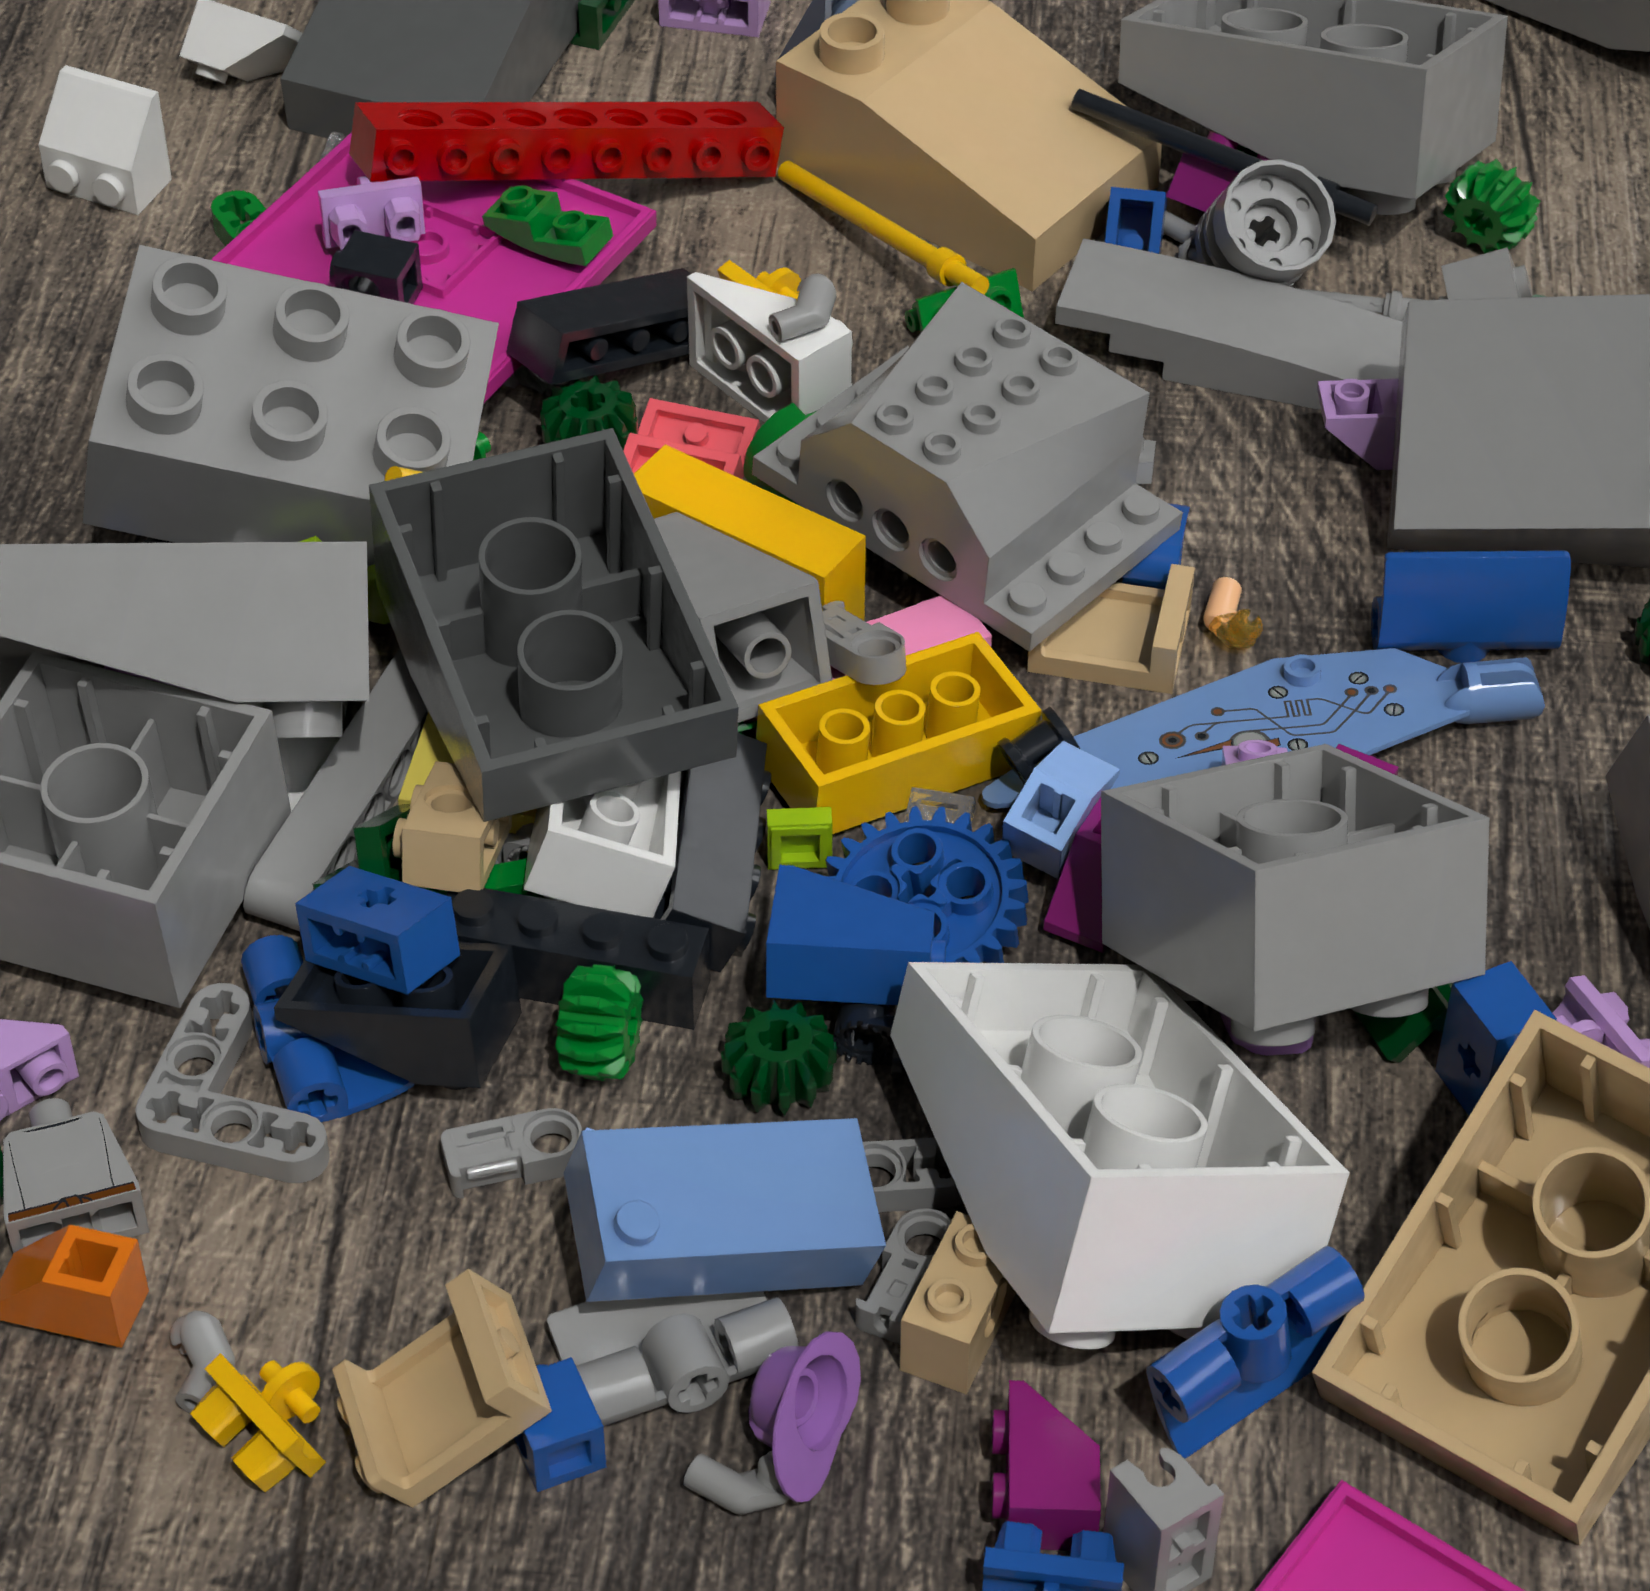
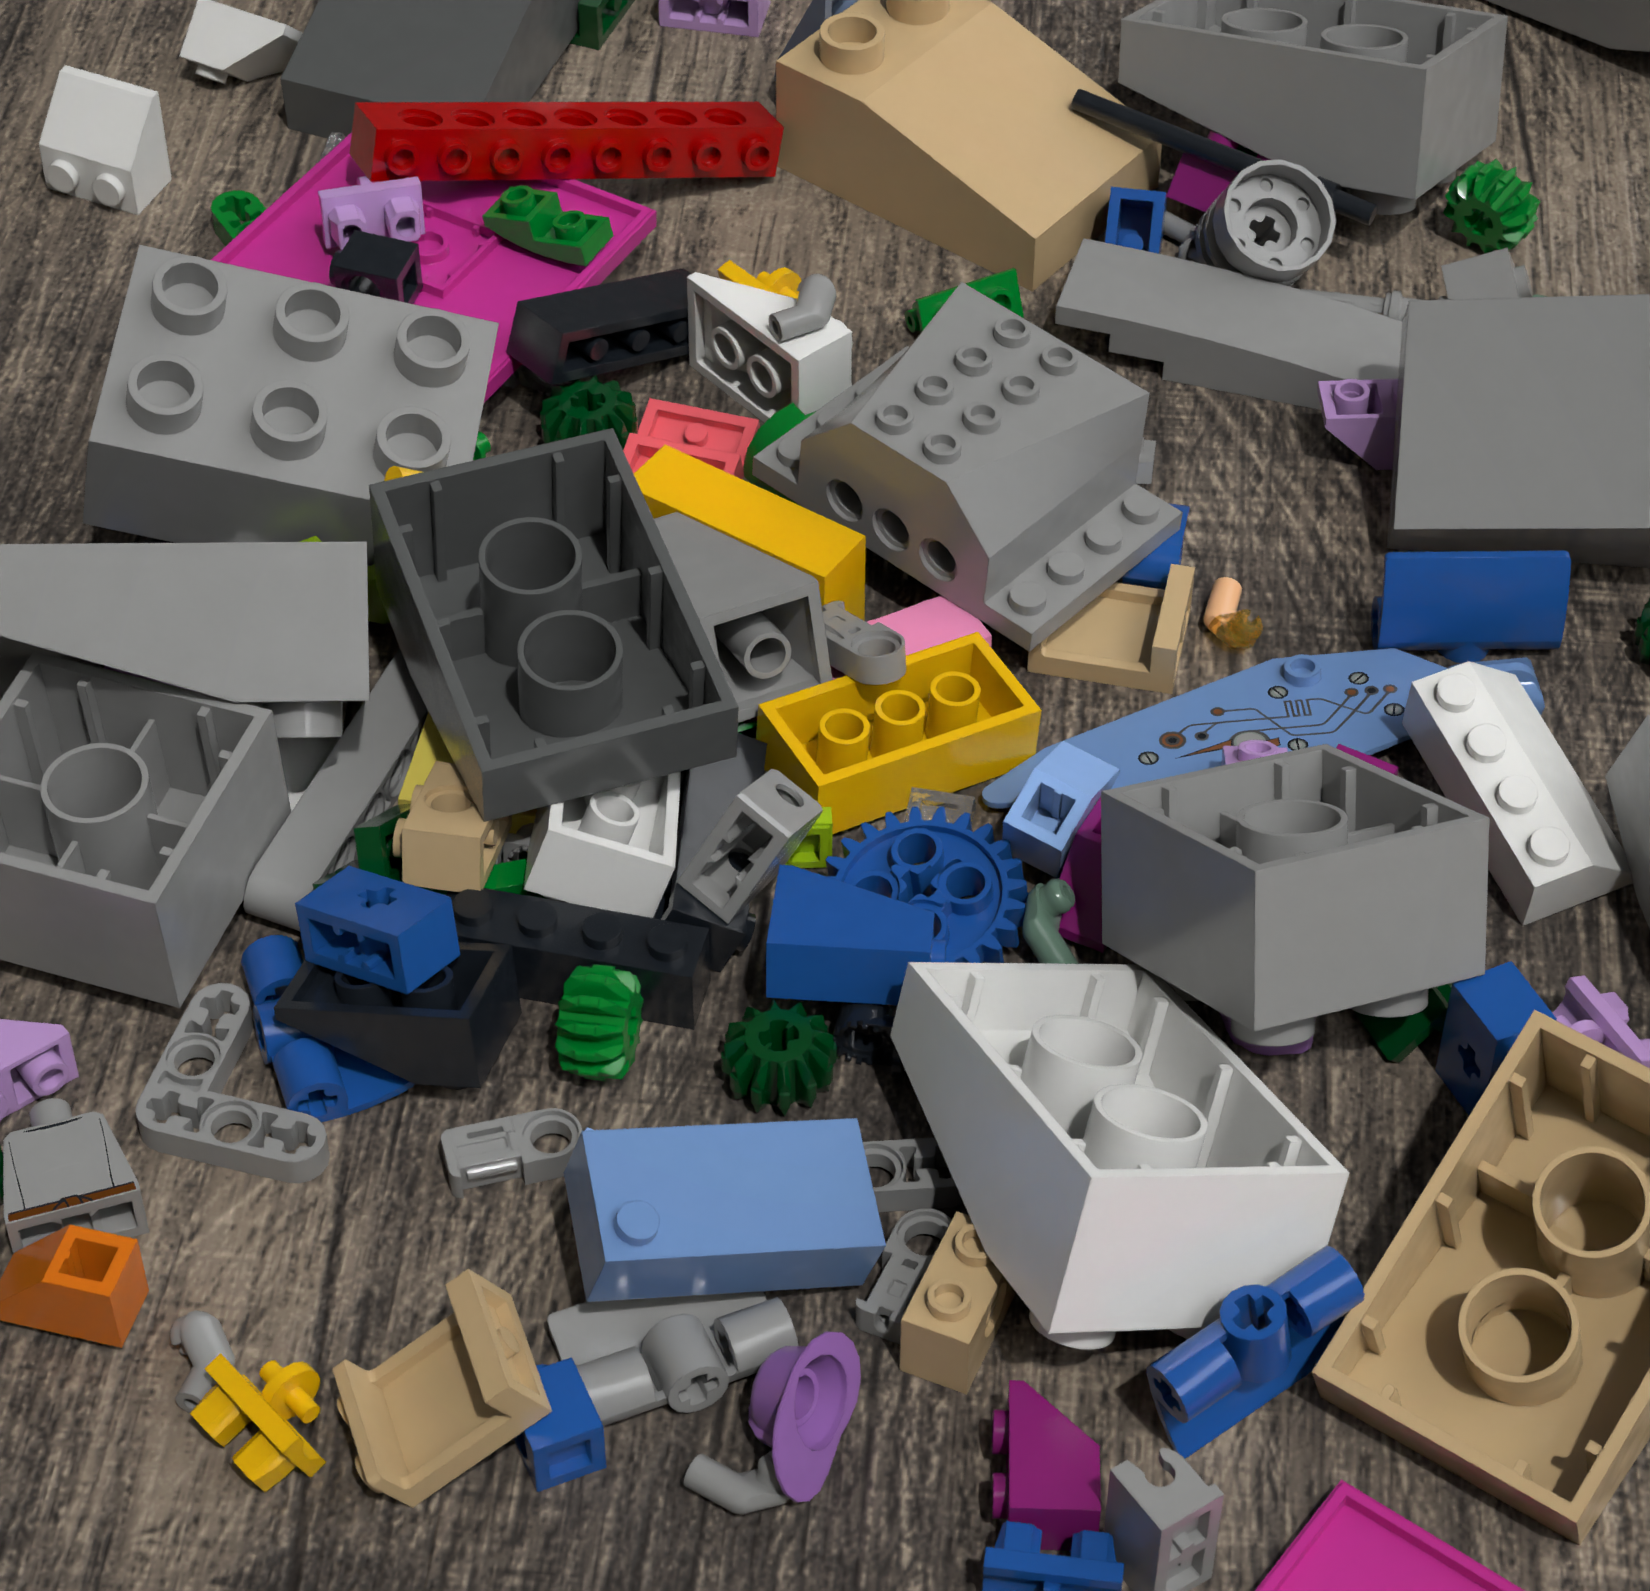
yellow bar [777,161,989,295] -> none
black bush [997,707,1080,785] -> none
none -> light grey torso [677,769,823,924]
none -> sand green arm [1022,878,1079,964]
none -> white slope [1402,661,1633,926]

